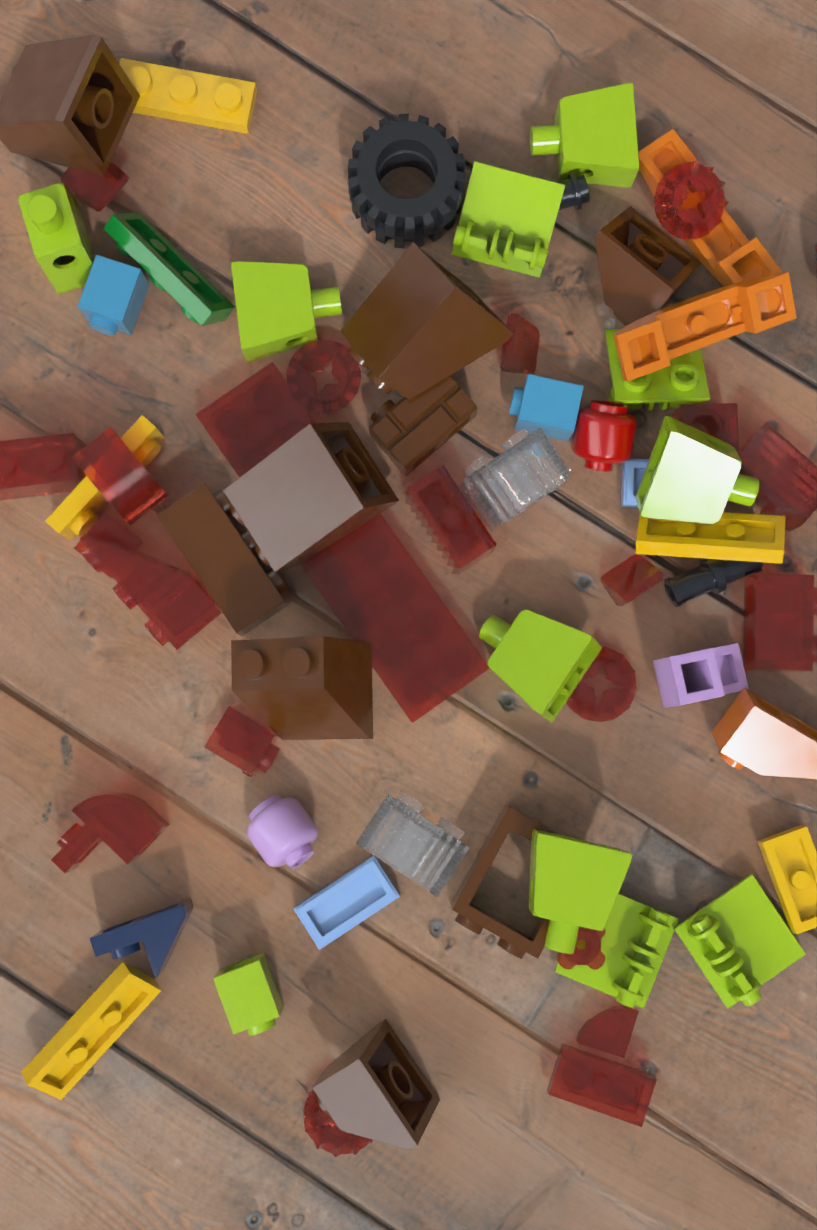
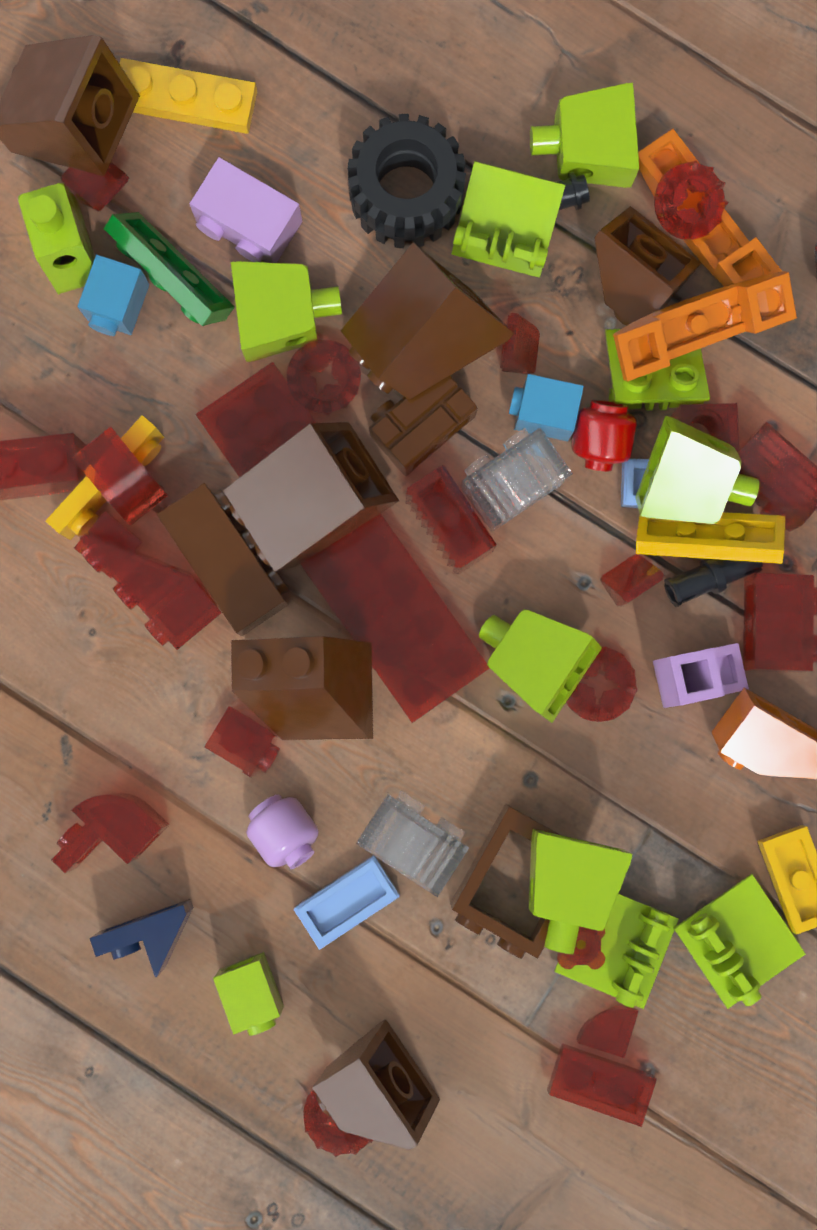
yellow plate [21,961,162,1100] -> none
none -> lavender brick [189,157,303,263]

